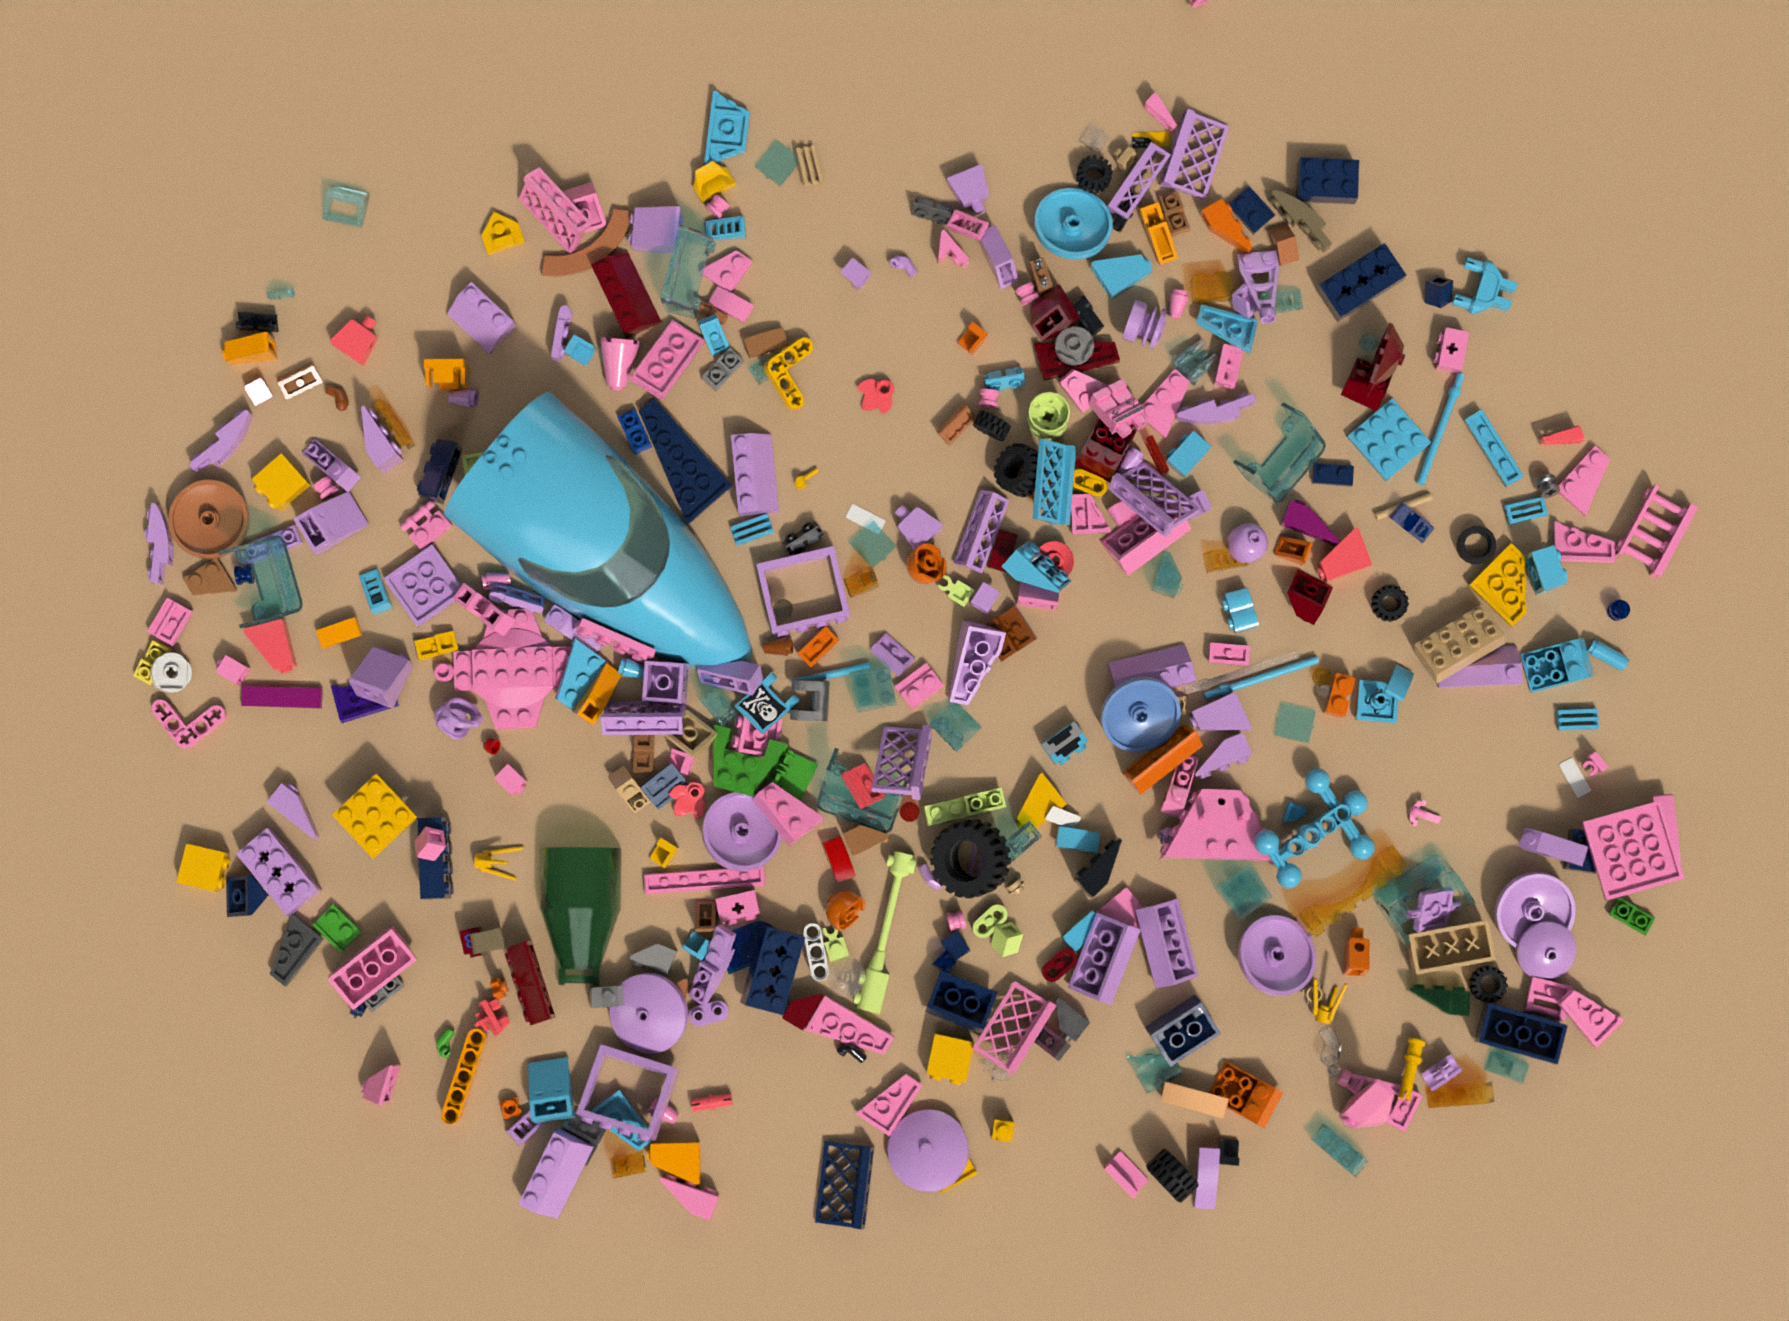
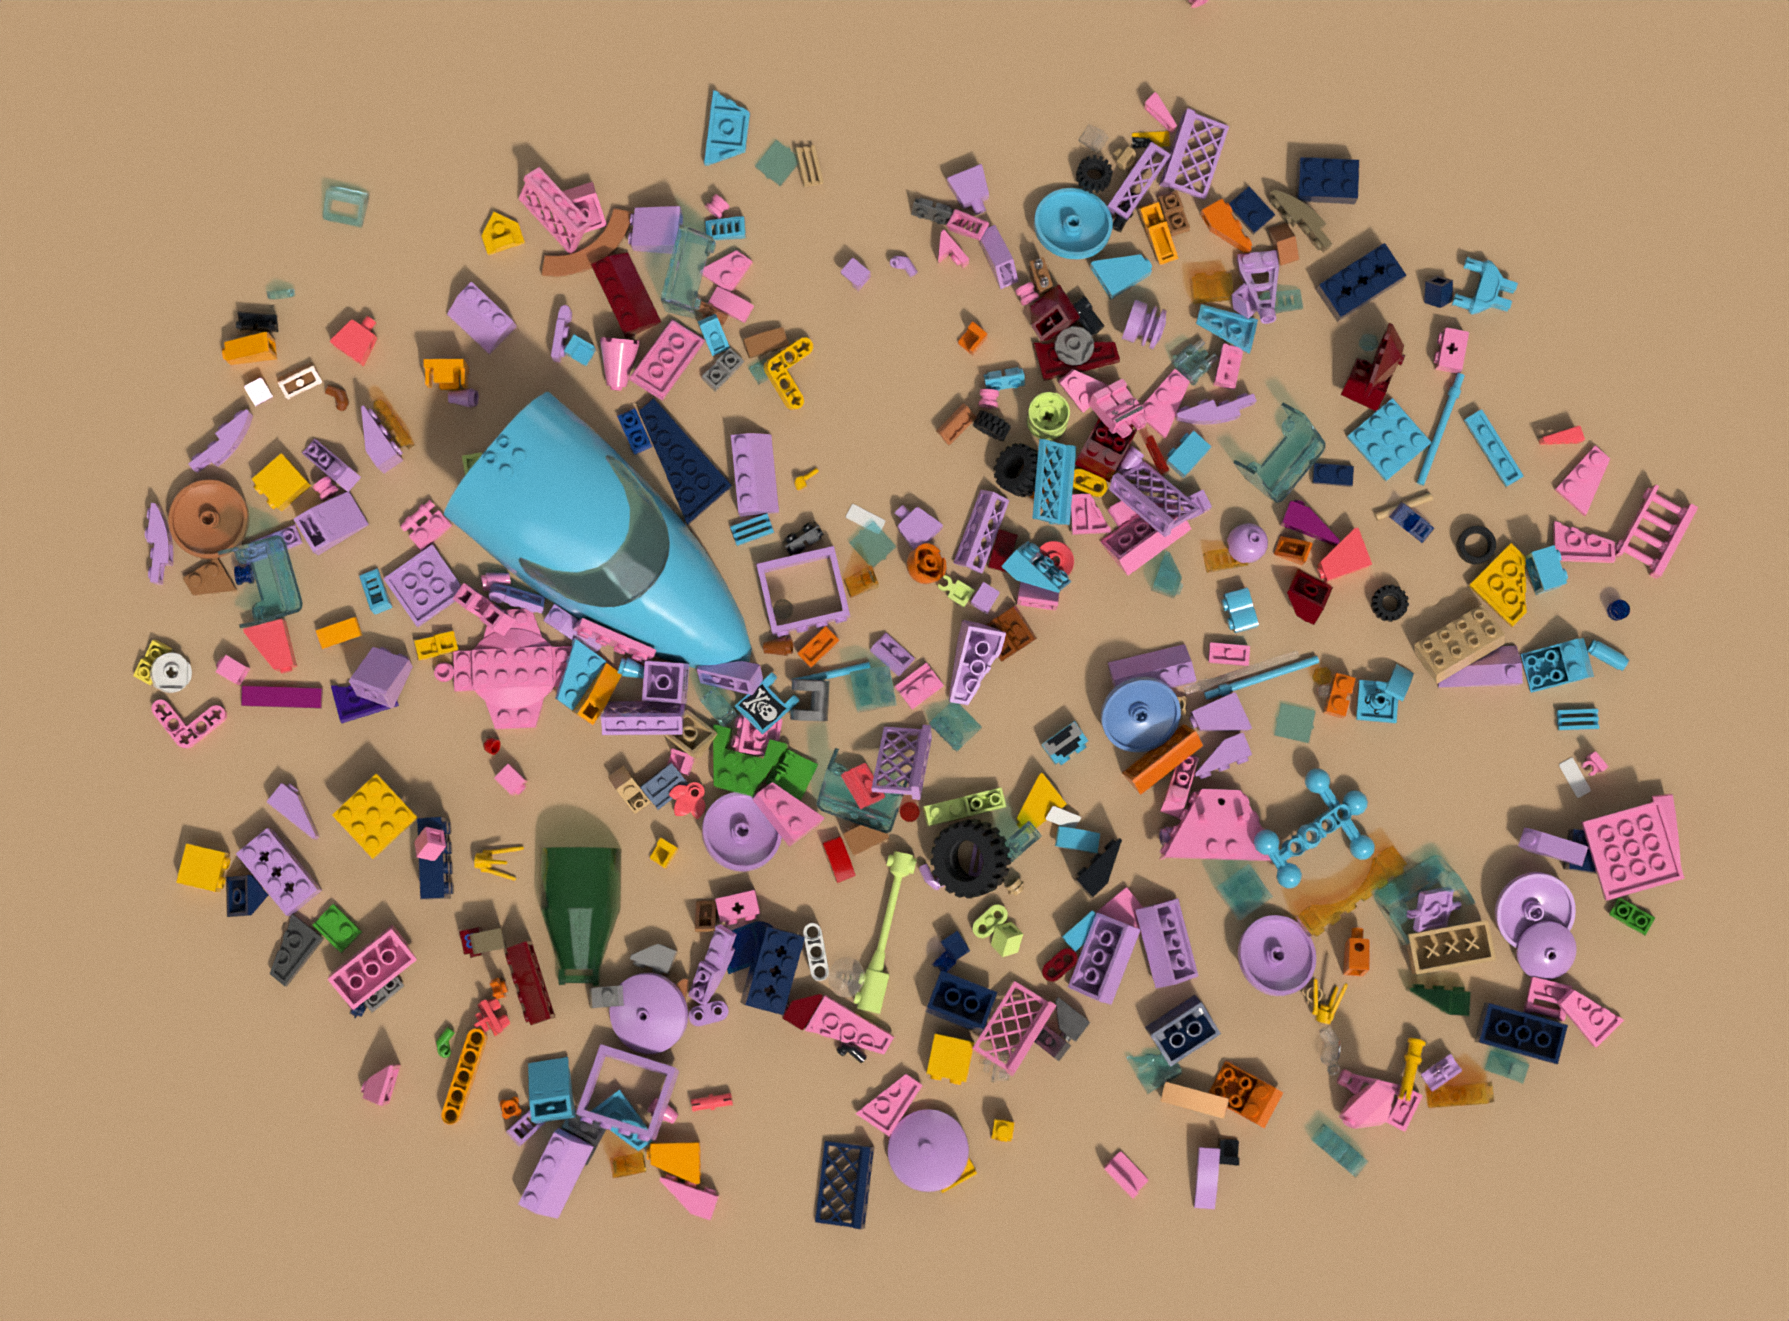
bright pink plate [147,598,194,647] -> none
dark blue slope [417,439,463,505] -> none
lavender helmet [434,698,483,740] -> none
medium nougat slope [633,735,655,773] -> none
bright pink tile [644,866,765,894] -> none
medium azure panel [682,932,711,961] -> none
yellow slope [693,161,736,204] -> none
yellowish green plate [823,928,849,962] -> none
orange cylinder [826,890,865,931] -> none
coral plate [857,379,894,414] -> none
bright pink wheel [946,909,966,932] -> none
black tyre [1146,1148,1199,1203] -> none
bright pink cone [1169,289,1189,319] -> none
dark azure tile [1282,802,1308,822] -> none
bright pink piece [1409,799,1441,826] -> none
black tyre [1469,966,1508,1003] -> none
medium azure tile [1504,496,1548,525] -> none
flat silver wheel [1536,474,1560,498] -> none

